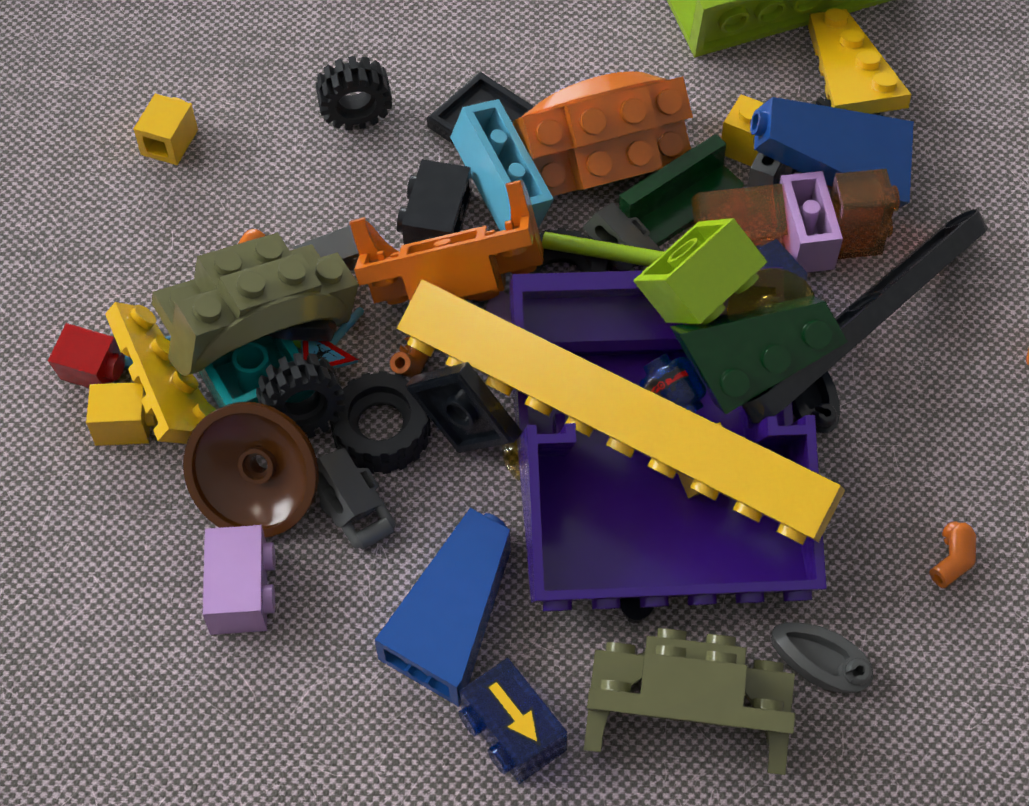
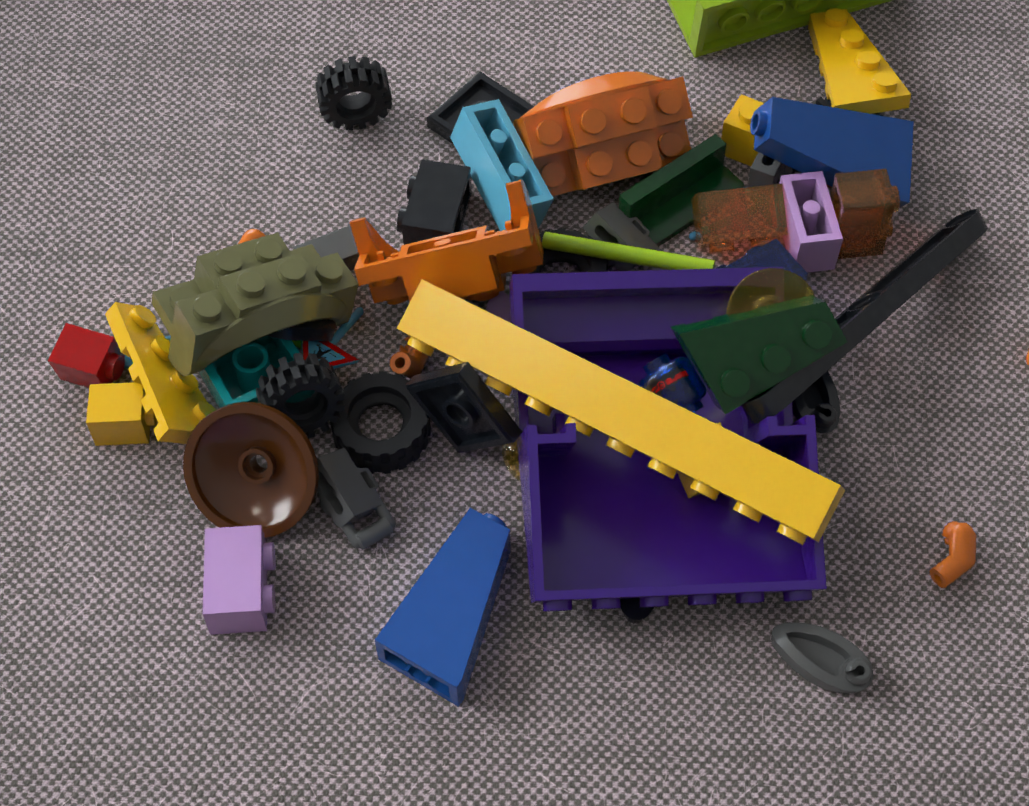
yellow brick [133,93,198,165] -> none
clear blue brick [458,657,568,784] -> none
olive piece [584,628,795,775] -> none
lime brick [633,218,768,325] -> none

